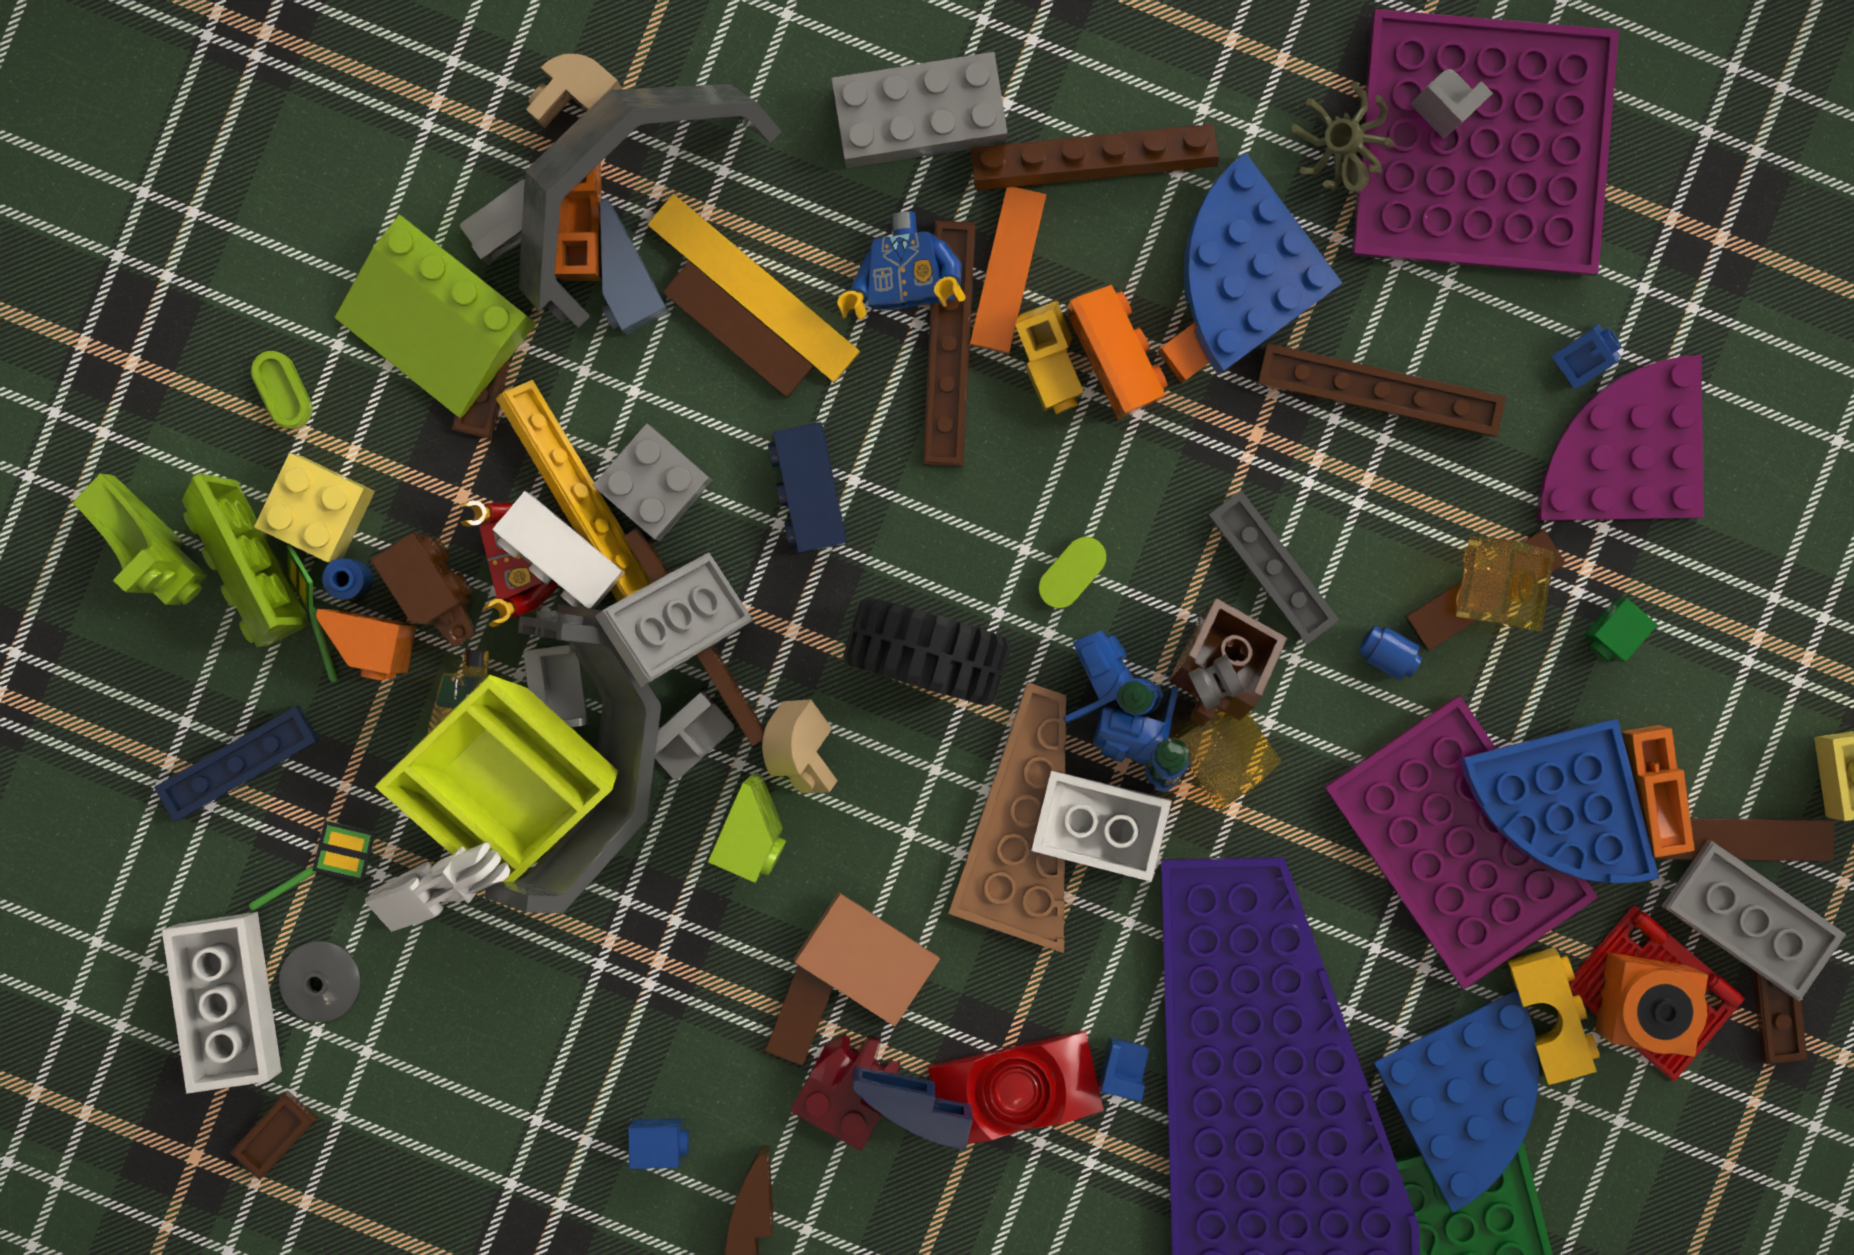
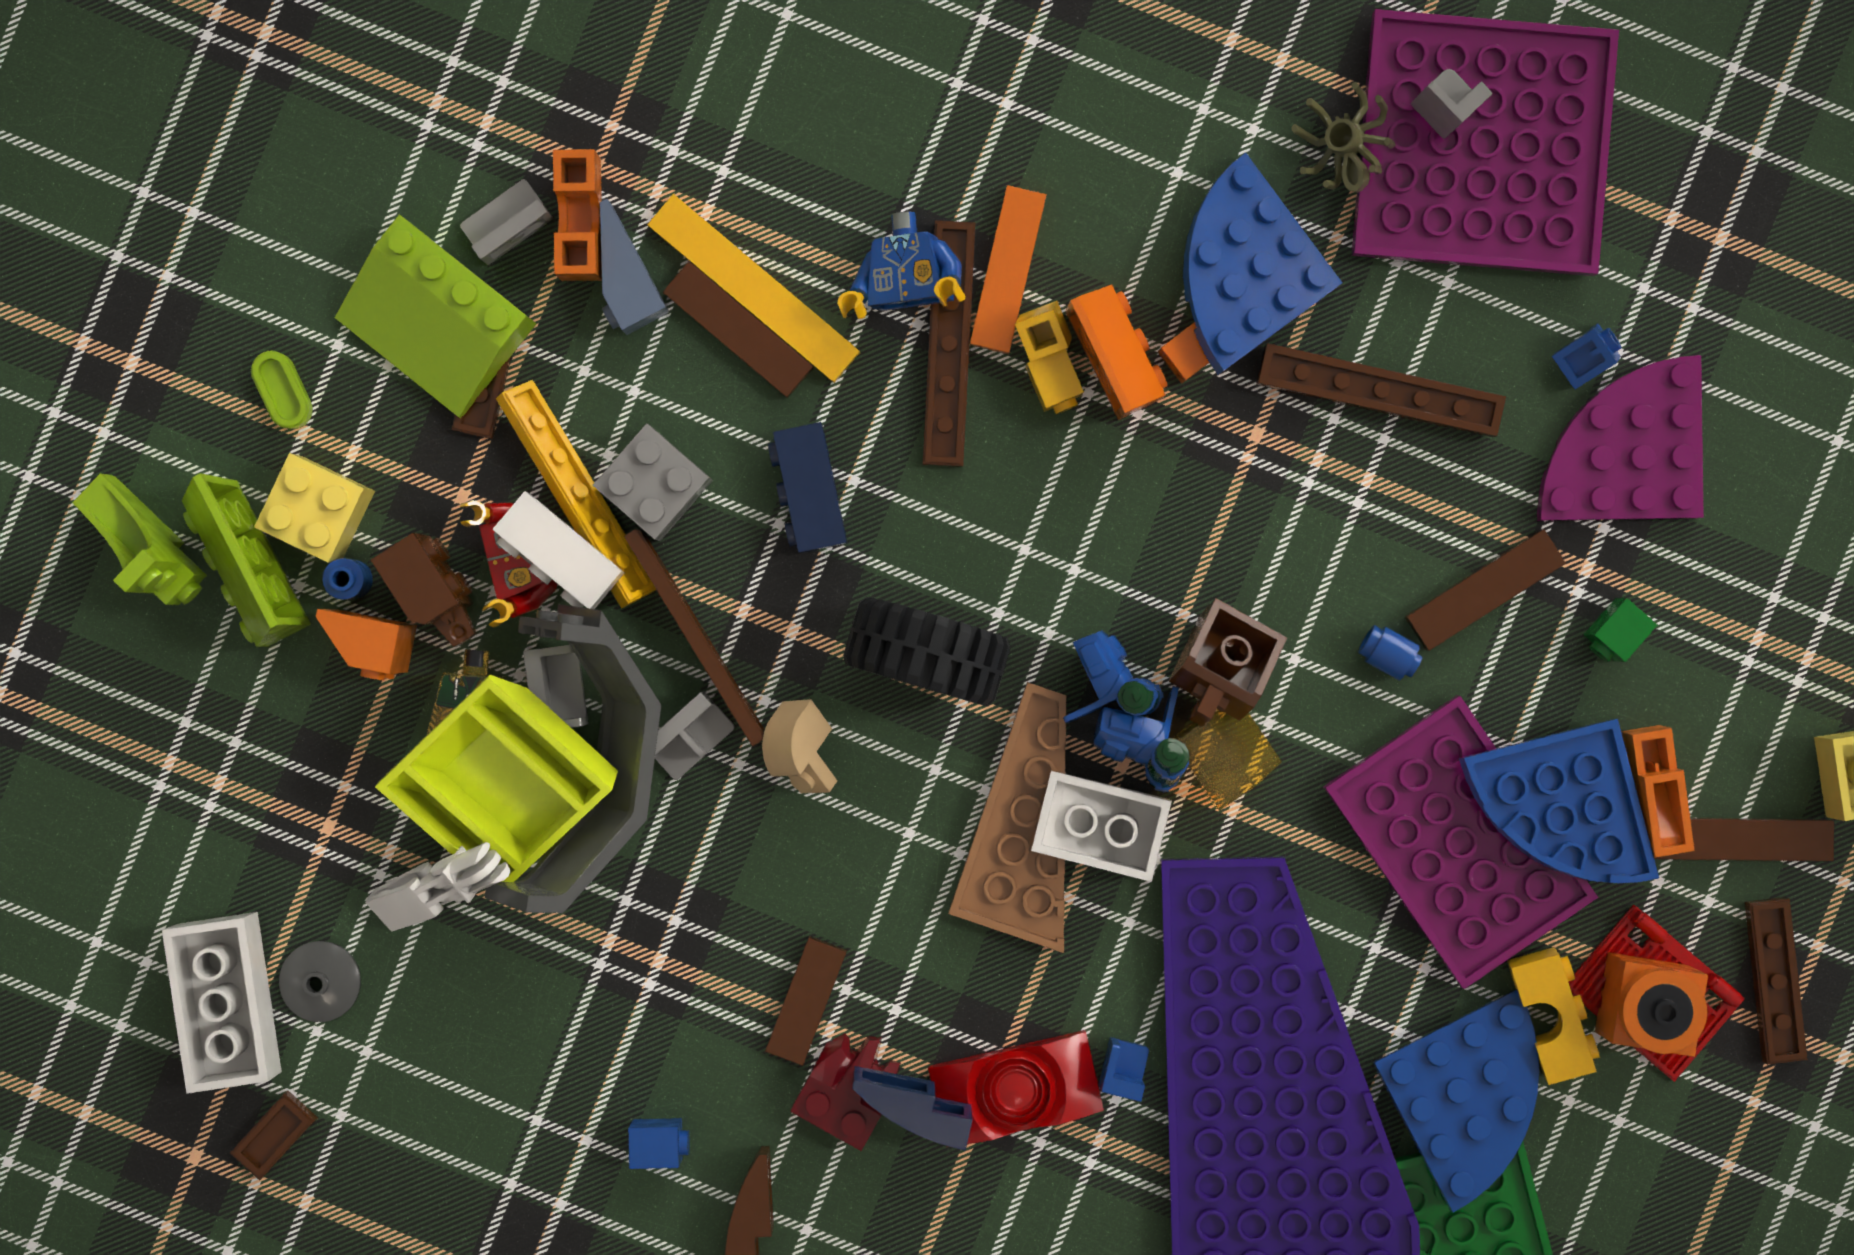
dark blue plate [154,706,320,823] -> none
piece [249,820,376,910] -> none
bright green piece [287,545,338,682] -> none
dark grey panel [518,84,782,328] -> none
tan brick [526,54,622,128] -> none
light grey tile [595,552,753,687] -> none
lime slope [708,772,786,883] -> none
nougat tile [793,892,940,1026] -> none
light grey brick [832,52,1007,169] -> none
reddish brown plate [971,124,1219,190] -> none
lime tile [1038,537,1106,608] -> none
flat silver wheel [1189,655,1245,710] -> none
dark grey plate [1207,490,1340,645] -> none
clear yellow slope [1456,536,1555,632] -> none
light grey tile [1661,840,1846,1001] -> none

